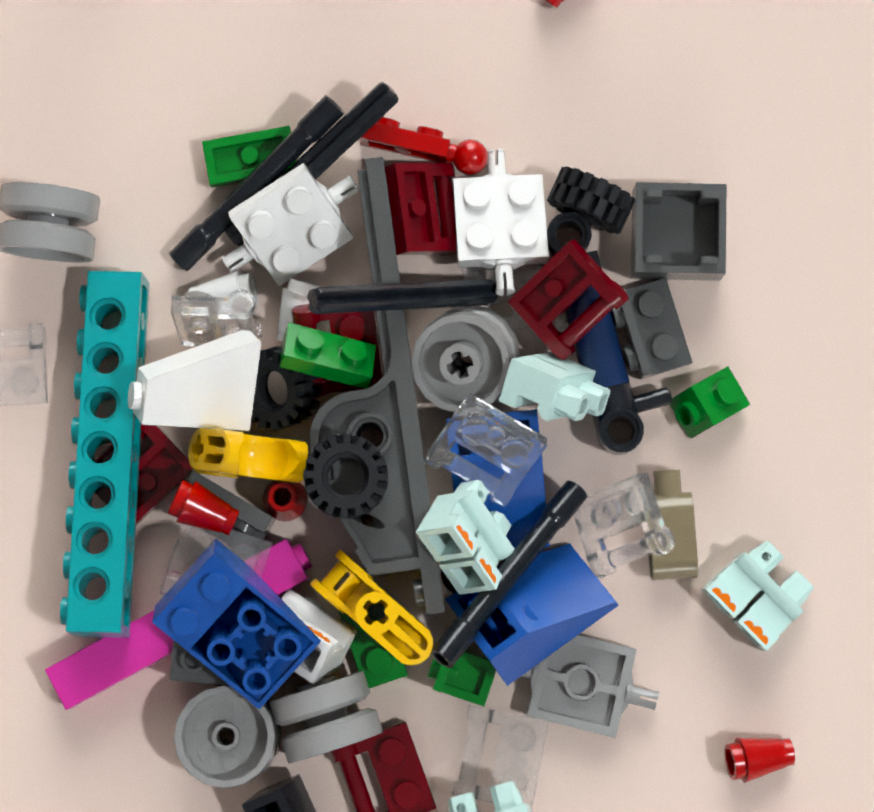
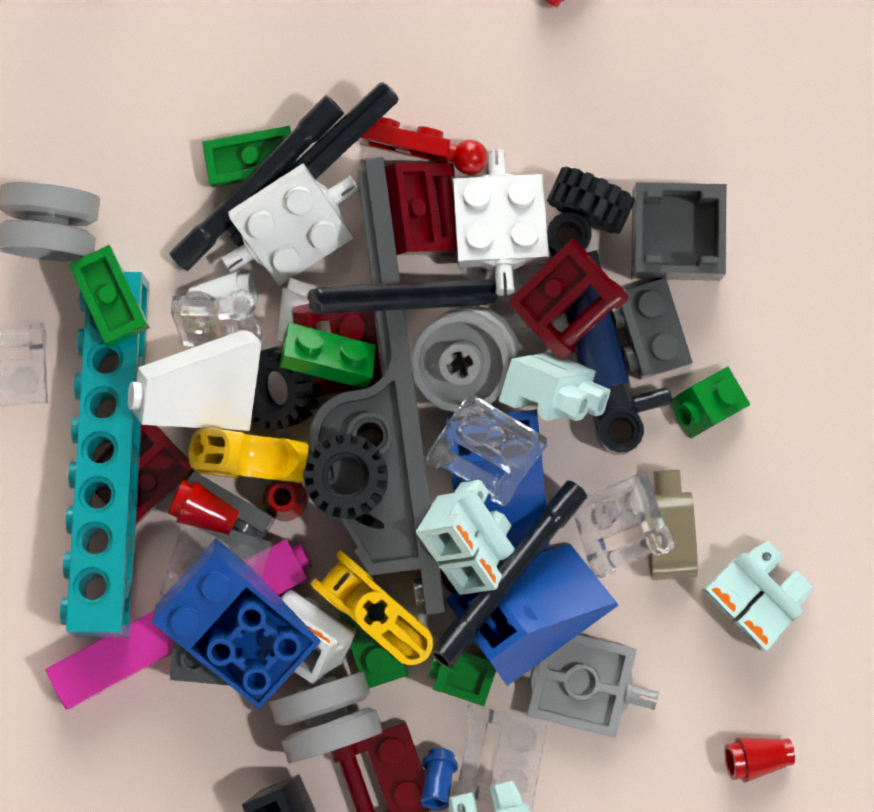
light grey wheel [174,685,282,788] -> none
none -> green plate [68,245,150,348]
none -> blue pin [420,748,458,810]

